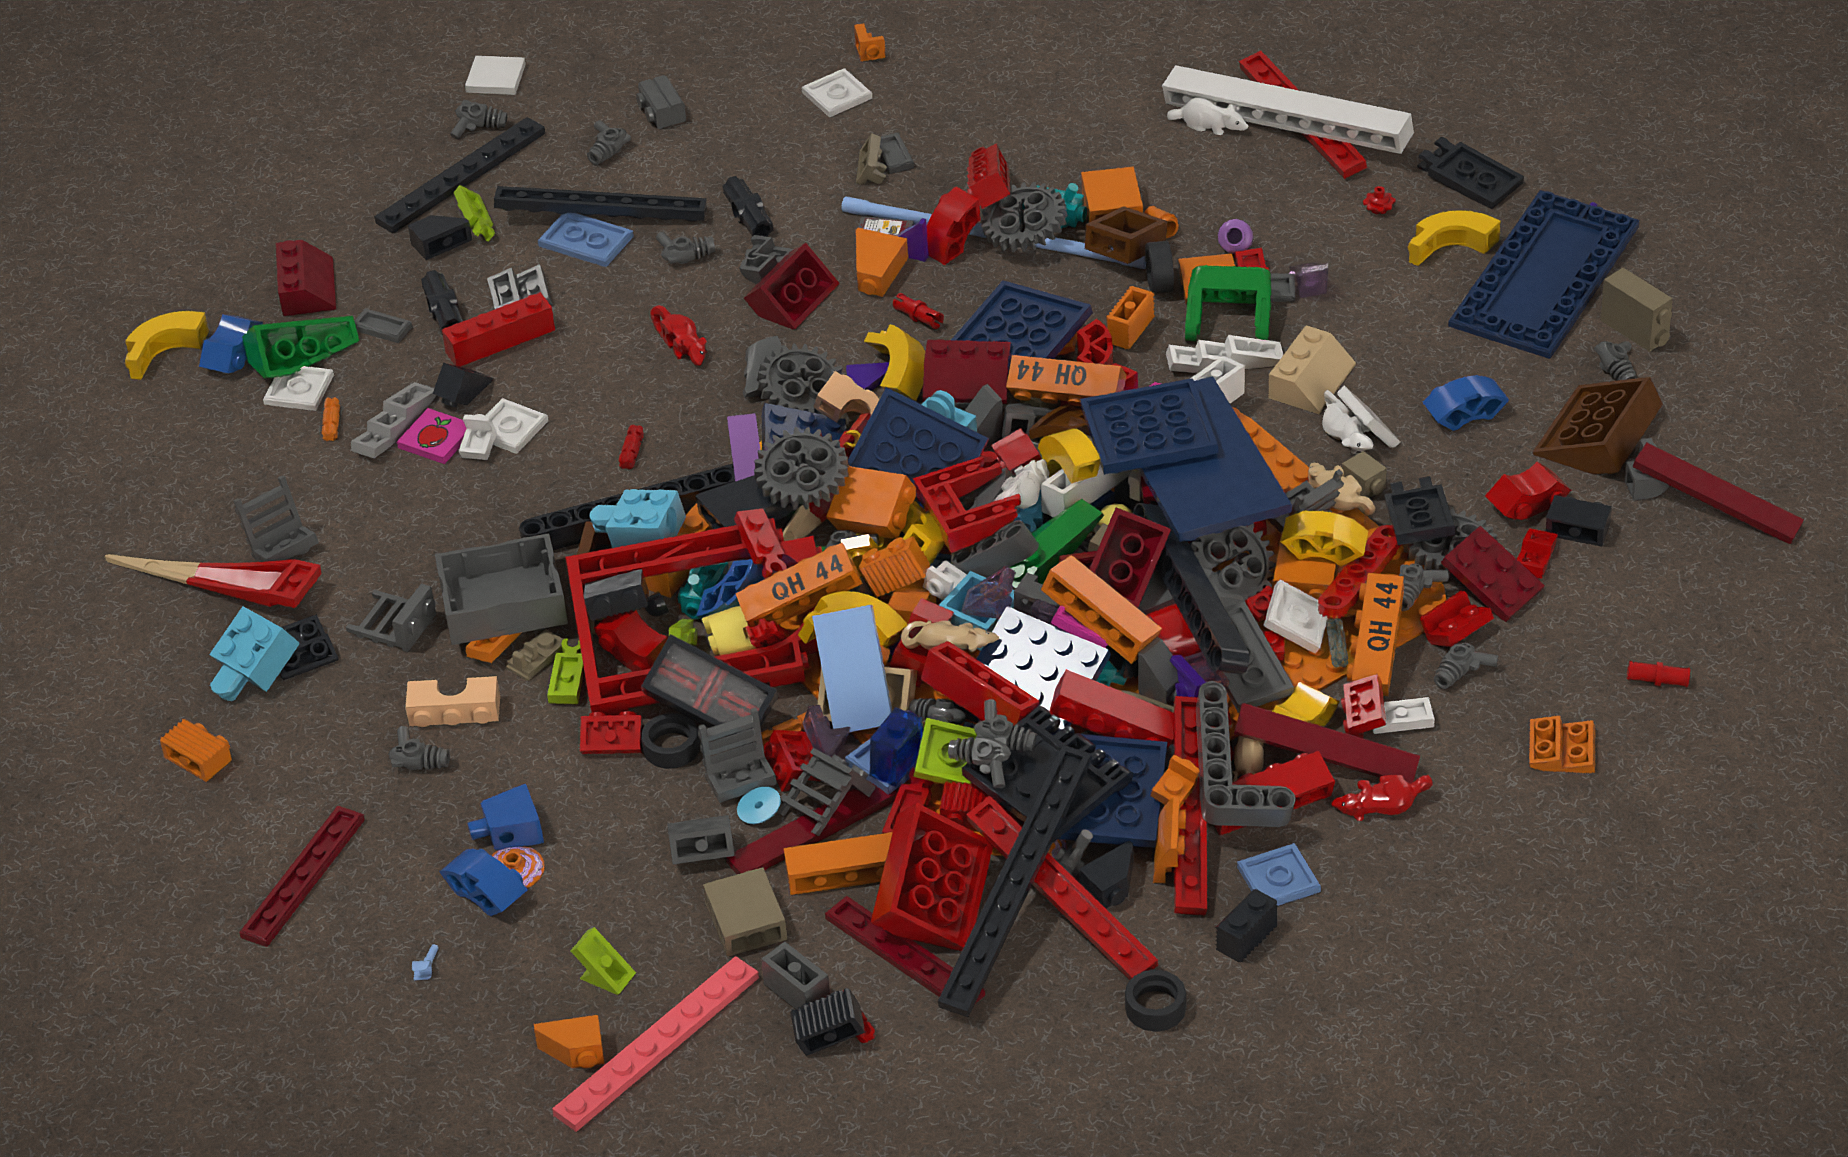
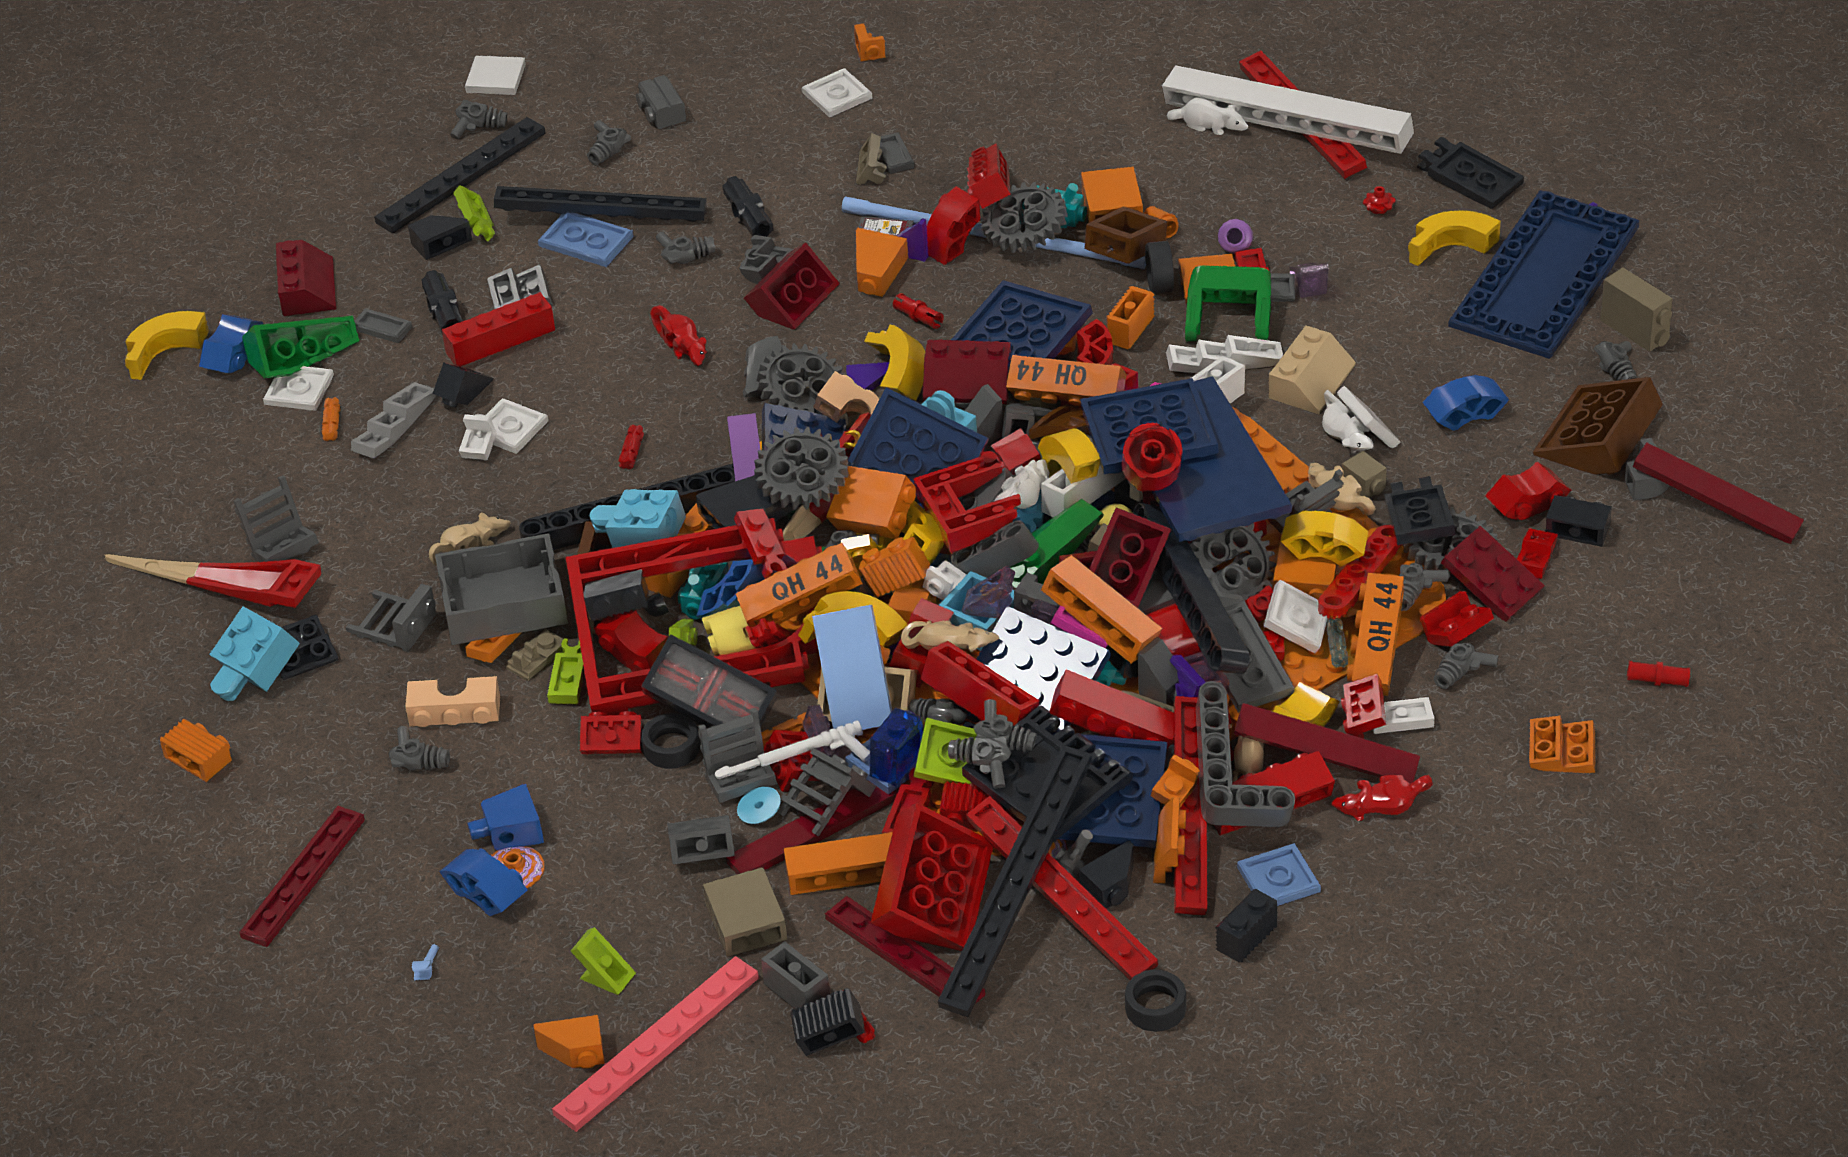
dark pink tile [397,408,467,464] -> none
none -> tan animal [429,513,511,566]
none -> white piece [715,720,872,779]
none -> red brick [1122,423,1183,491]

